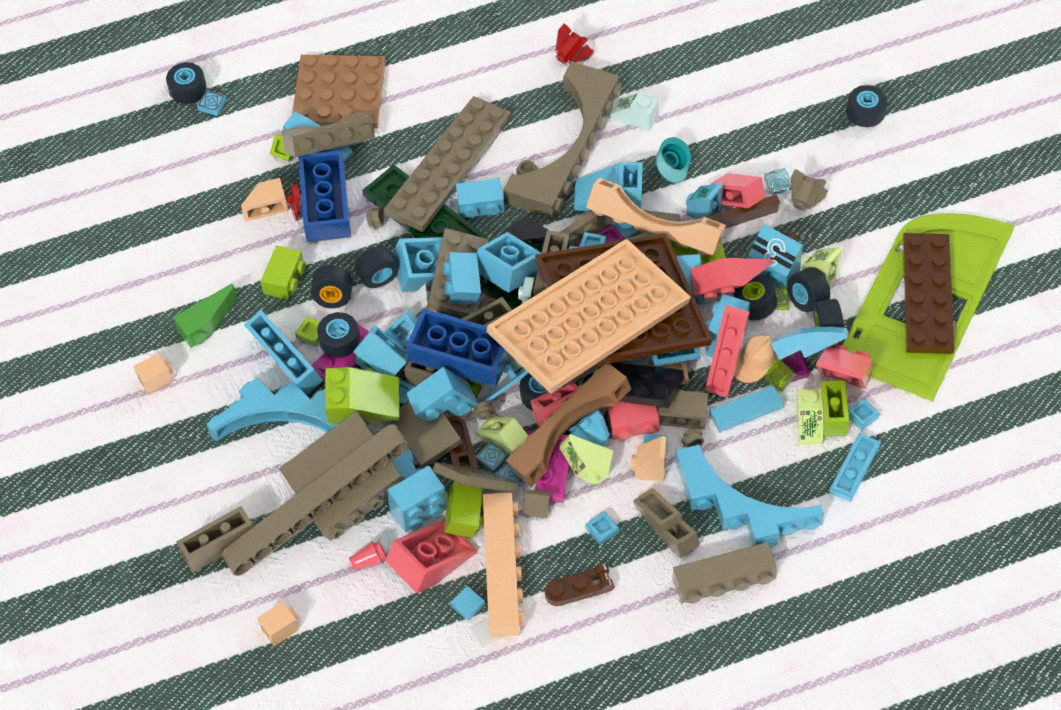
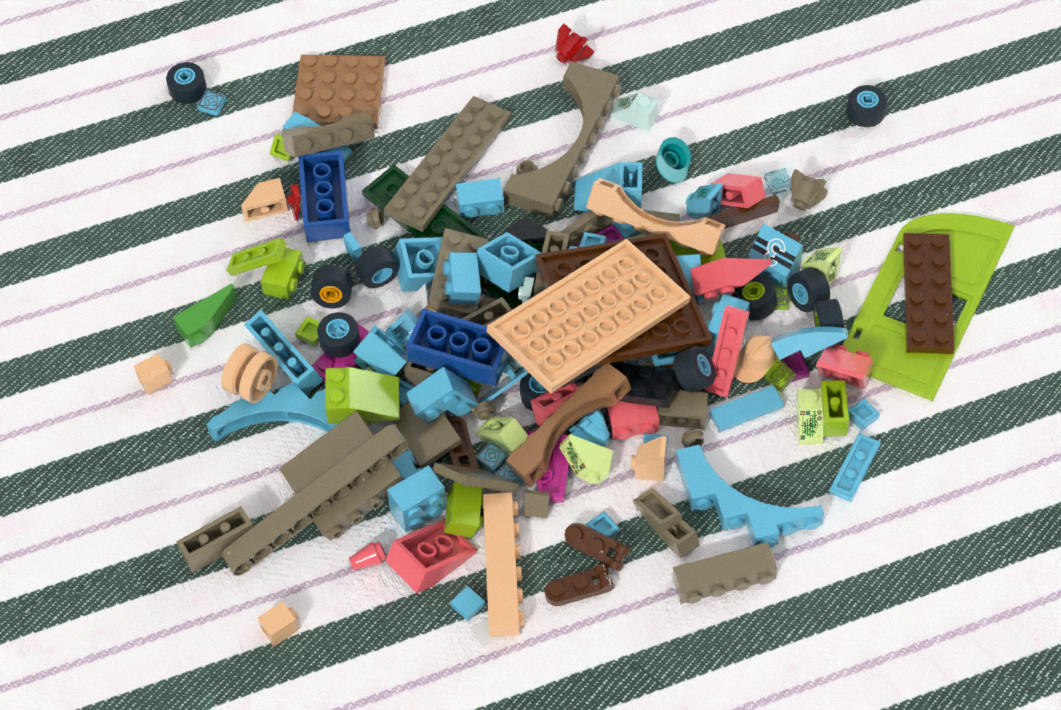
none -> light nougat wheel [221,343,278,404]
none -> lime plate [226,238,287,276]
none -> medium azure tile [343,232,362,262]
none -> reddish brown plate [564,523,631,571]
none -> black wheel [673,346,715,392]

